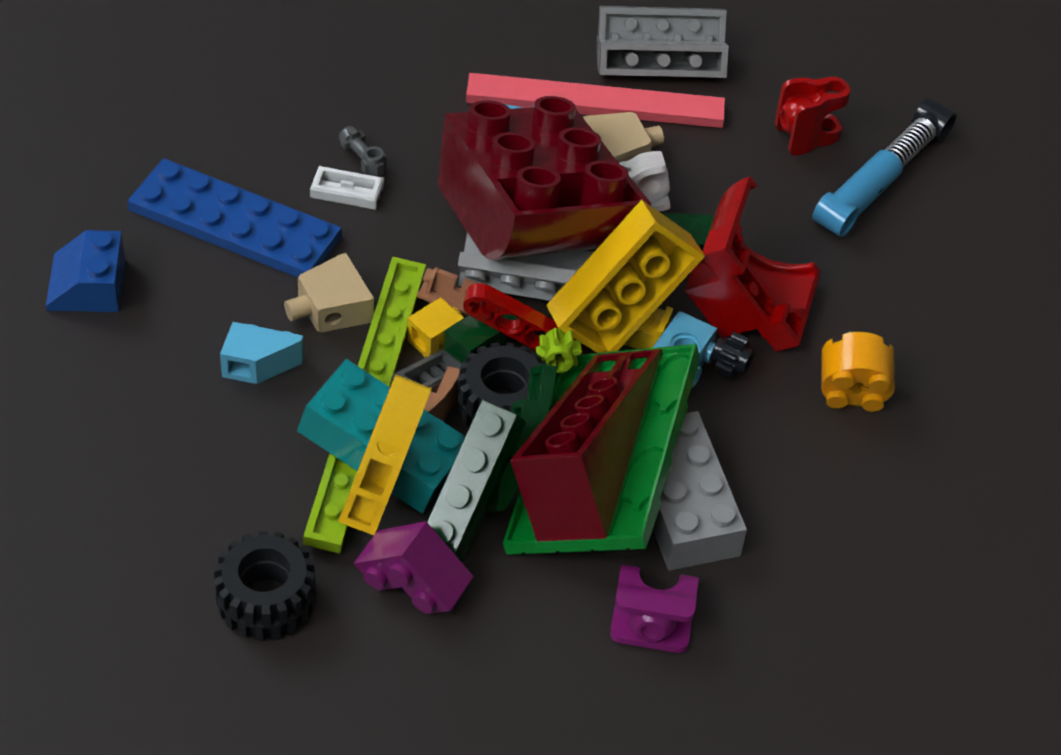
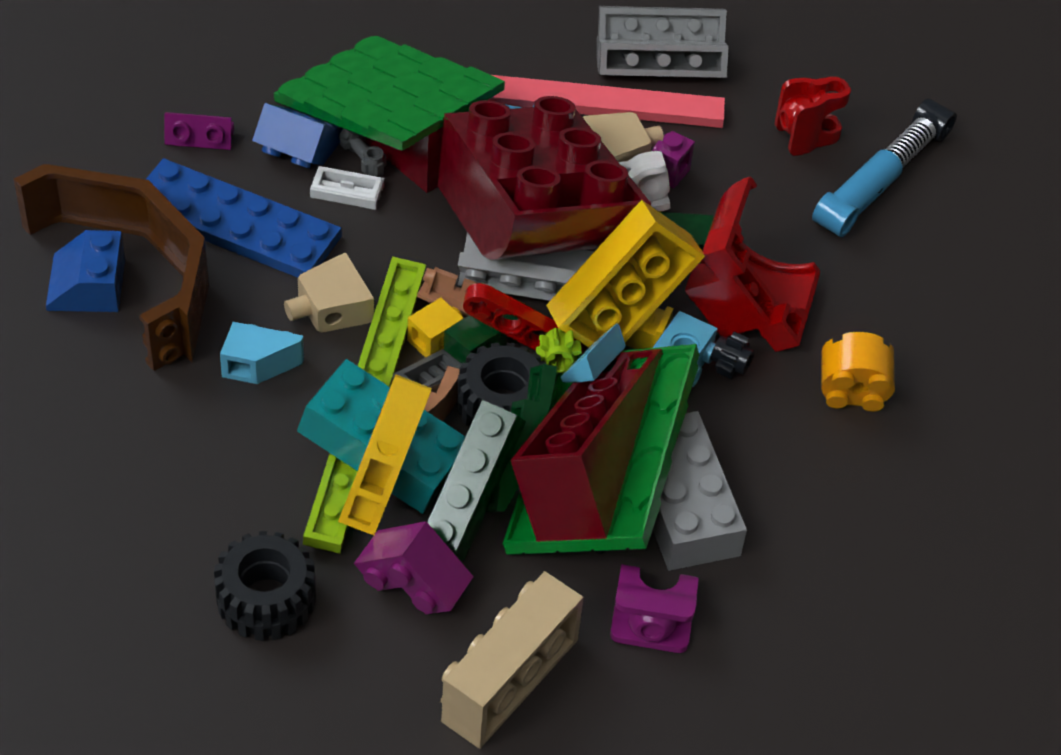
none -> reddish brown panel [14,164,209,371]
none -> magenta hinge [164,112,235,150]
none -> slope [252,103,344,168]
none -> green piece [274,36,505,193]
none -> tan brick [441,571,584,749]
none -> medium azure slope [561,324,626,383]
none -> magenta brick [652,131,695,189]

